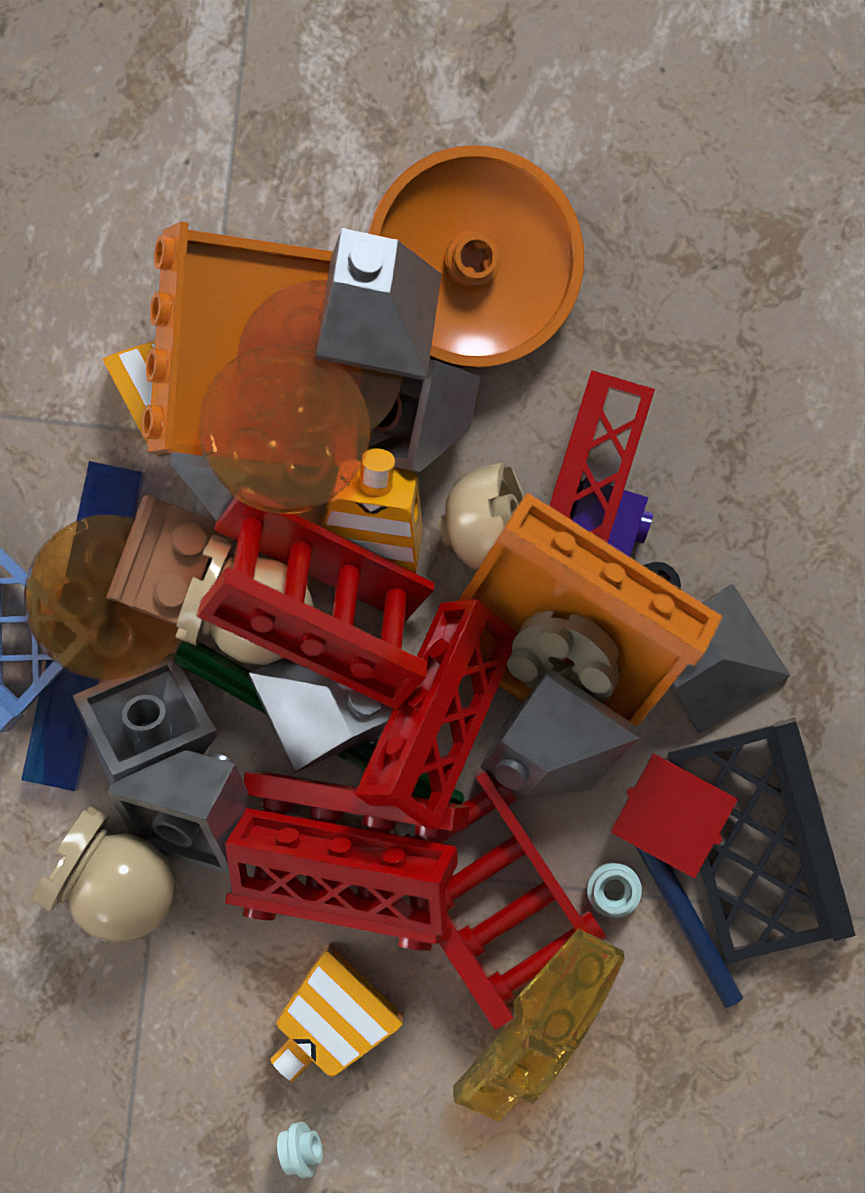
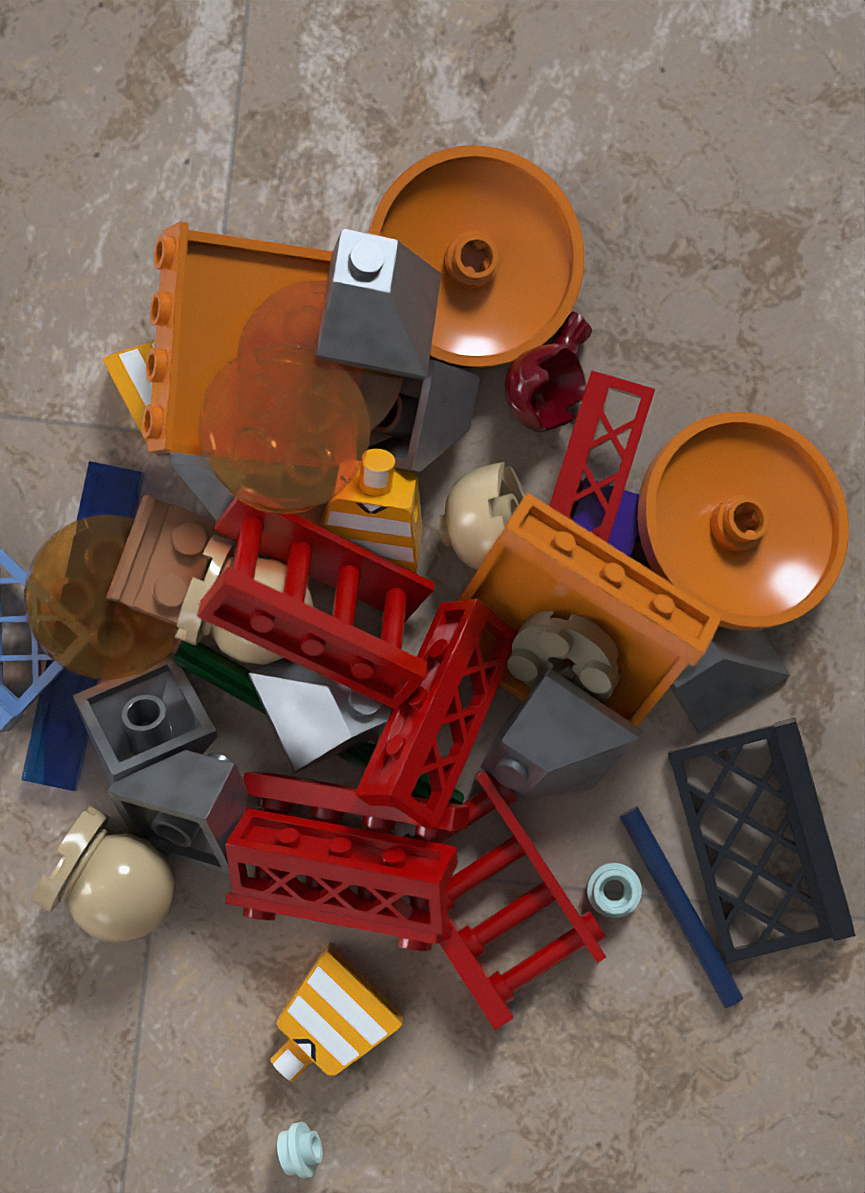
clear yellow slope [452,929,625,1122] -> none
red piece [610,753,738,879] -> none
none -> dark red hair [505,311,592,432]
none -> orange dish [637,412,849,631]

